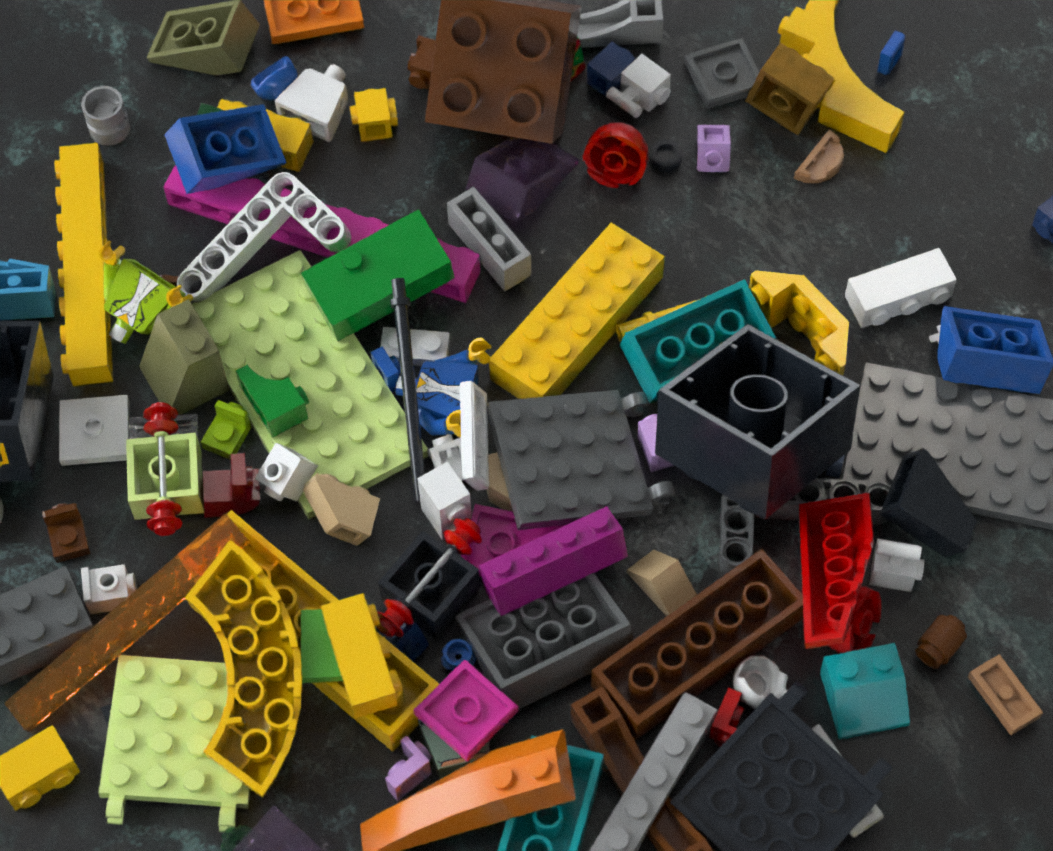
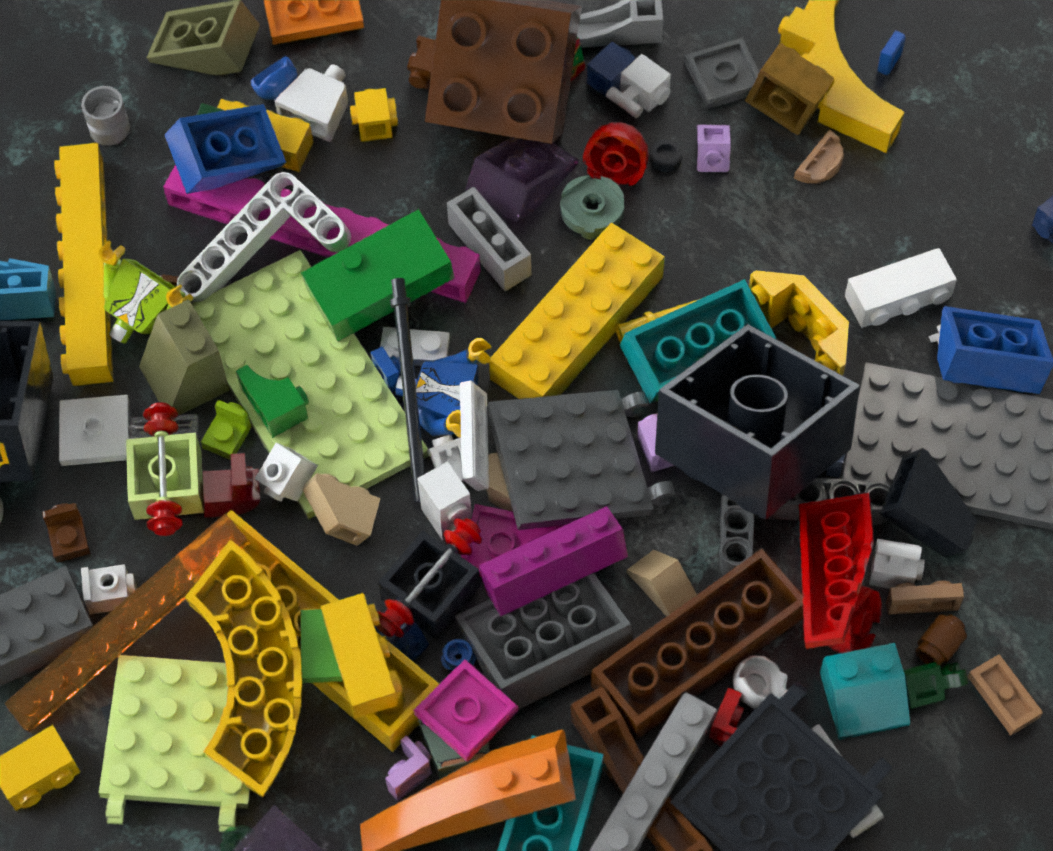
none -> sand green plate [560,175,625,240]
none -> medium nougat plate [886,581,964,615]
none -> dark green plate [903,662,968,709]

